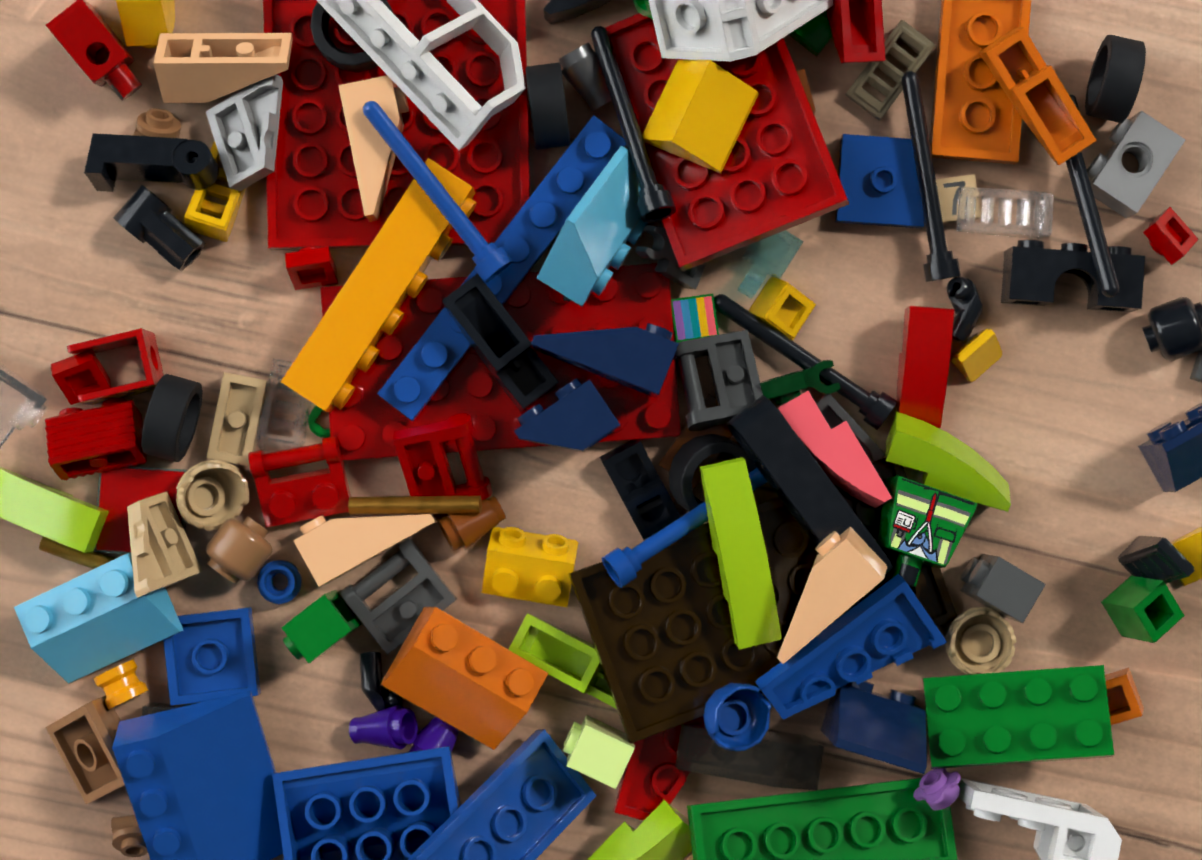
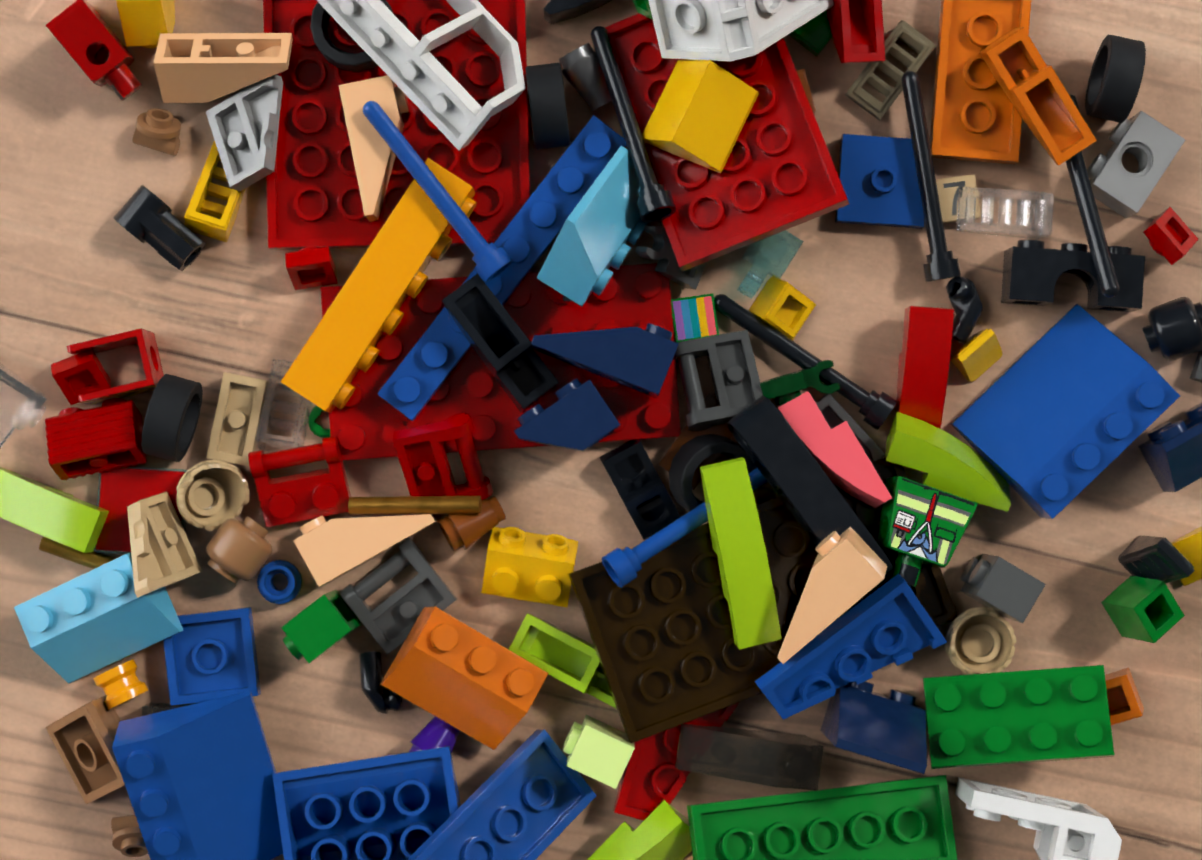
black leg [84,133,219,192] -> none
dark purple cone [349,705,418,749] -> none
blue hair [703,683,771,752] -> none
medium lavender plate [913,768,961,810] -> none
none -> blue slope [951,304,1180,519]

